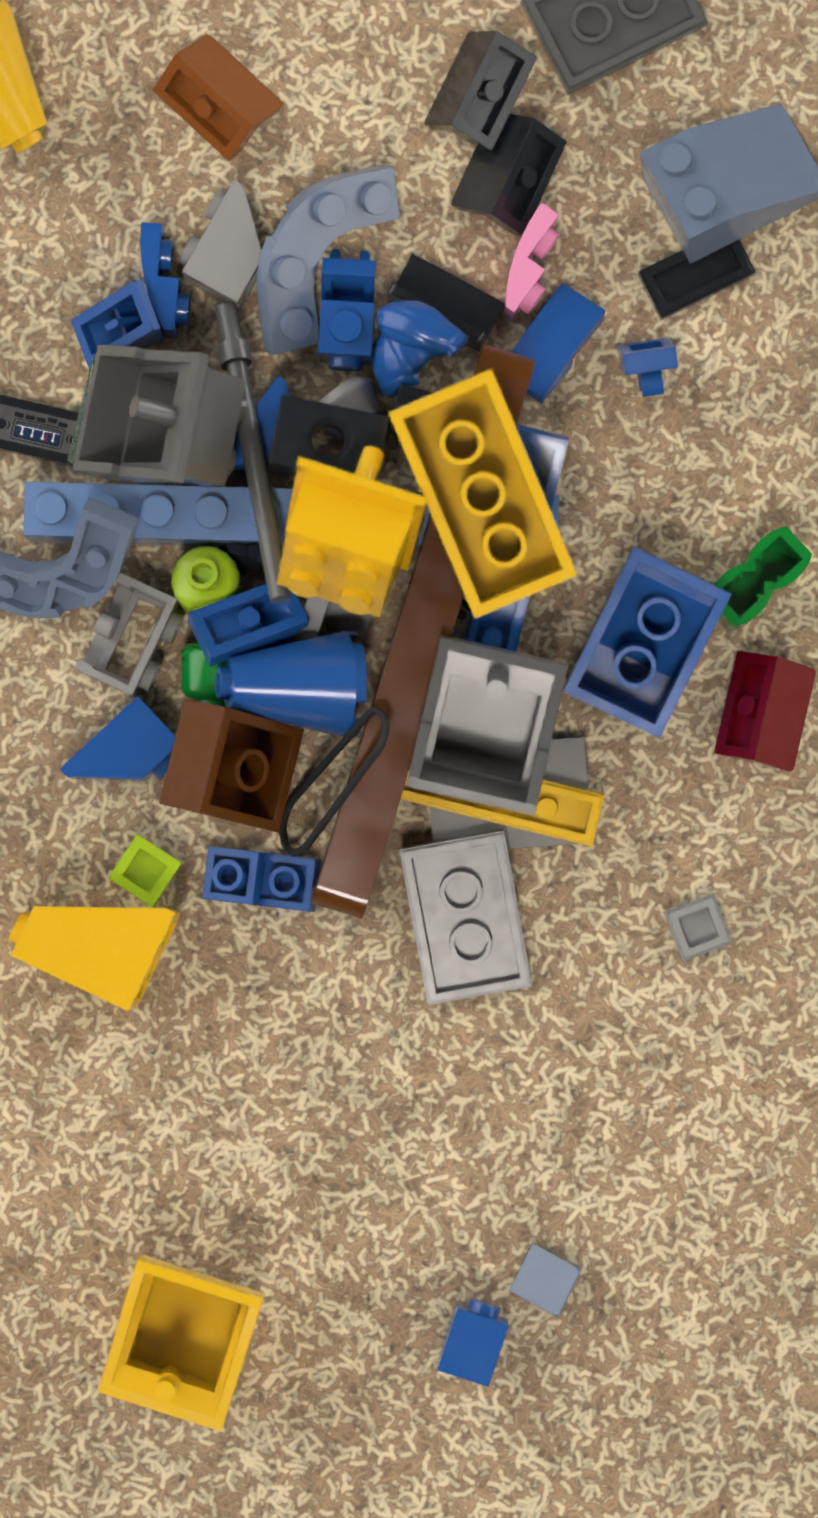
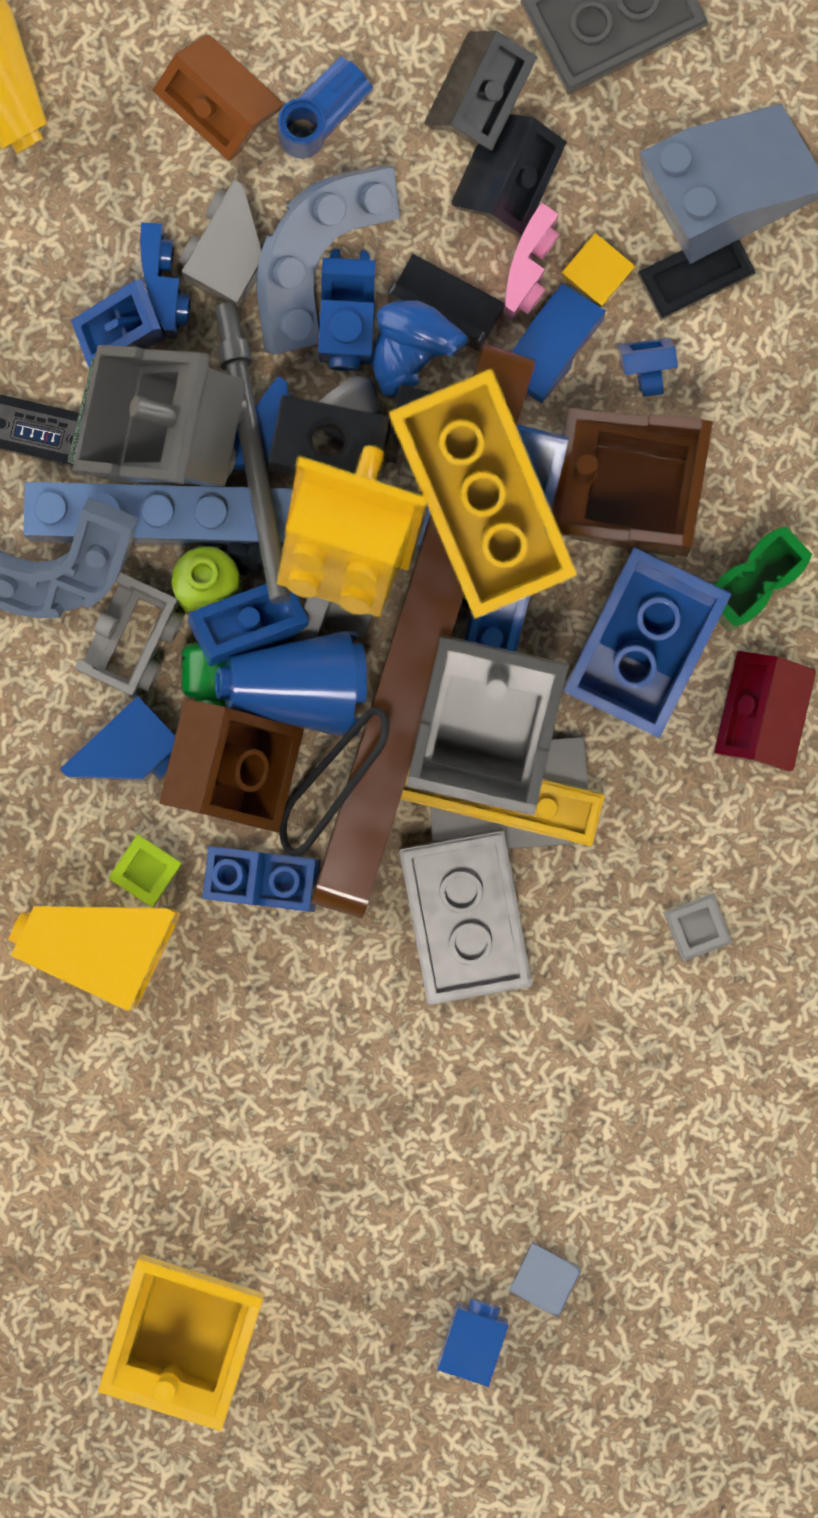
none -> blue piece [278,56,373,159]
none -> reddish brown piece [551,408,713,557]
none -> yellow tile [561,233,635,308]

